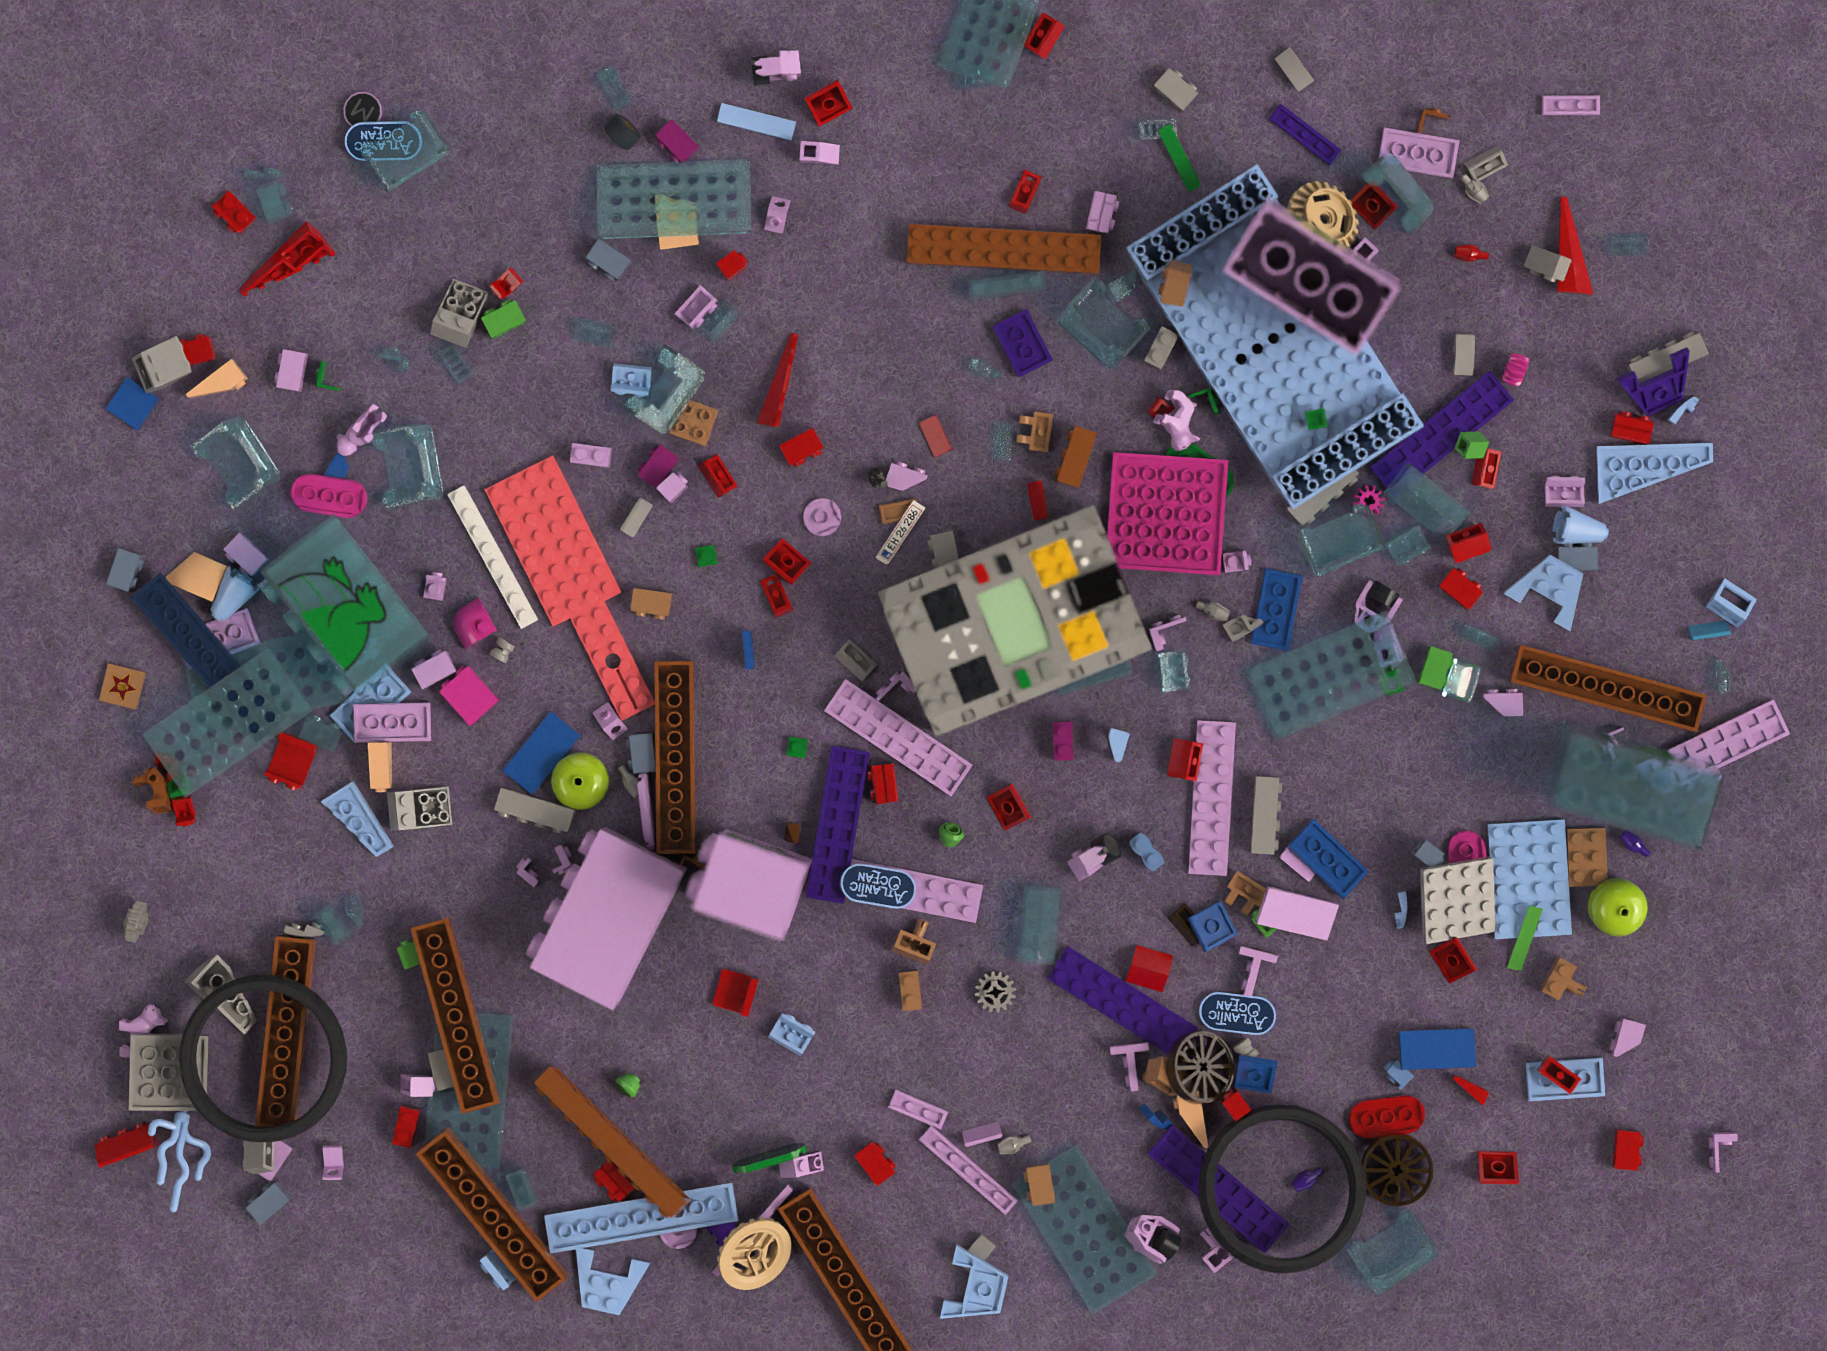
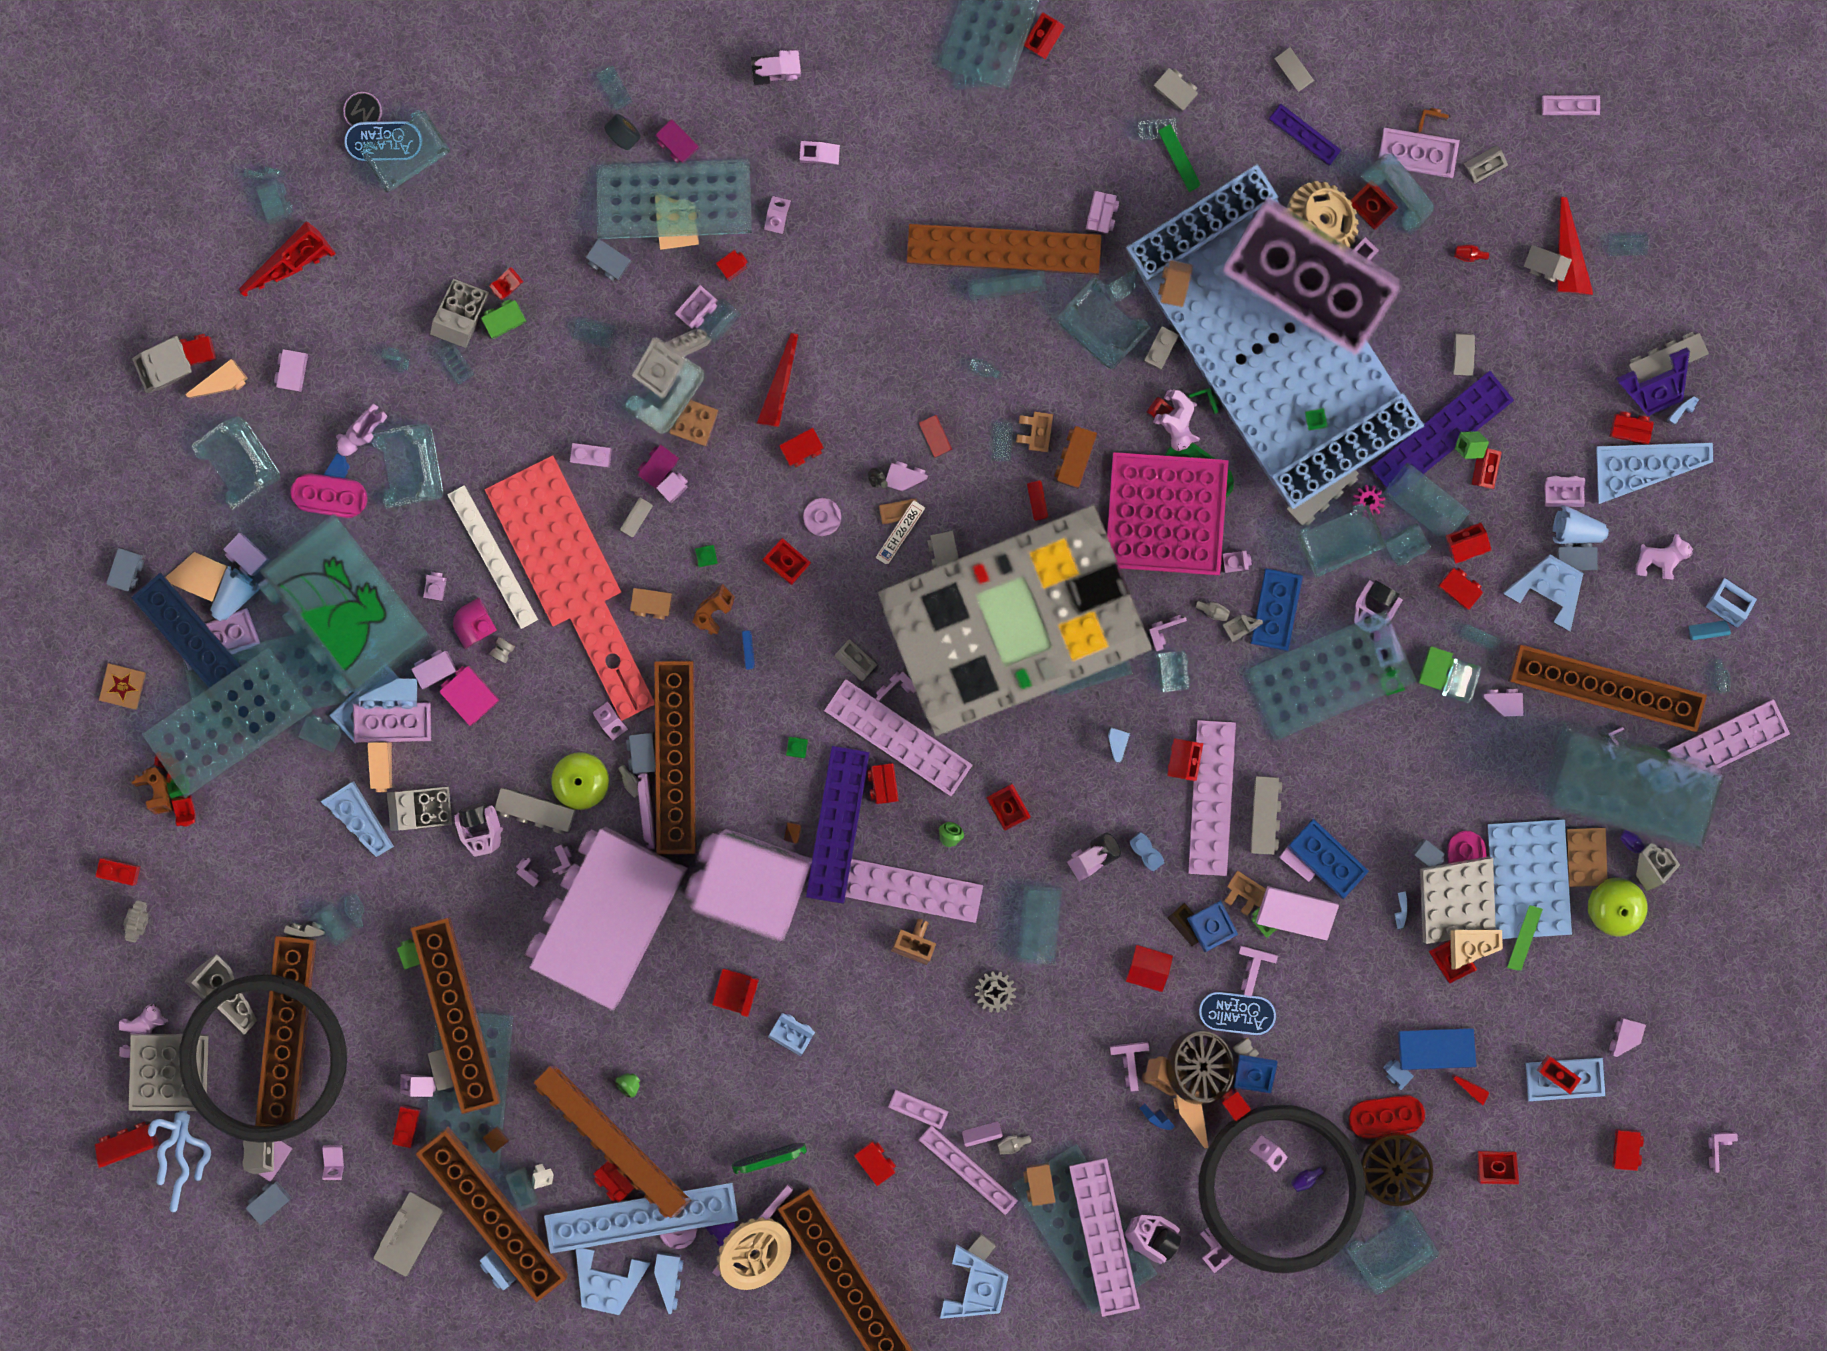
blue tile [106,377,159,430] -> none
red bracket [211,191,256,234] -> none
red panel [264,732,319,791] -> none
green bracket [315,361,342,392] -> none
blue tile [503,711,581,795] -> none
light blue bracket [610,363,652,397] -> none
dark orange bracket [679,854,707,870] -> none
red slope [698,454,738,498] -> none
light blue tile [717,103,796,141] -> none
red slope [760,573,794,618] -> none
lavender slope [779,1152,824,1178] -> none
red slope [804,80,853,127] -> none
tile [840,864,916,909] -> none
medium nougat brick [899,970,922,1011] -> none
dark purple plate [993,309,1053,378] -> none
red slope [1009,170,1042,214] -> none
dark purple plate [1047,946,1198,1054] -> none
magenta brick [1053,721,1074,761] -> none
dark purple plate [1148,1124,1290,1253] -> none
light grey piece [1460,173,1489,204] -> none
dark pink gear [1502,353,1529,386] -> none
medium nougat brick [1539,956,1587,1000] -> none
none -> red brick [95,857,141,886]
none -> light blue slope [359,679,417,709]
none -> light grey bracket [374,1192,443,1277]
none -> lavender piece [455,803,503,857]
none -> reddish brown slope [483,1125,510,1153]
none -> white tile [531,1164,553,1189]
none -> light grey bracket [632,328,711,398]
none -> light blue slope [654,1252,684,1314]
none -> dark orange tile [692,583,735,635]
none -> lavender plate [1069,1158,1140,1317]
none -> lavender bracket [1249,1135,1288,1172]
none -> tan wing [1450,930,1503,969]
none -> lavender animal [1636,534,1693,580]
none -> light grey slope [1636,843,1680,891]

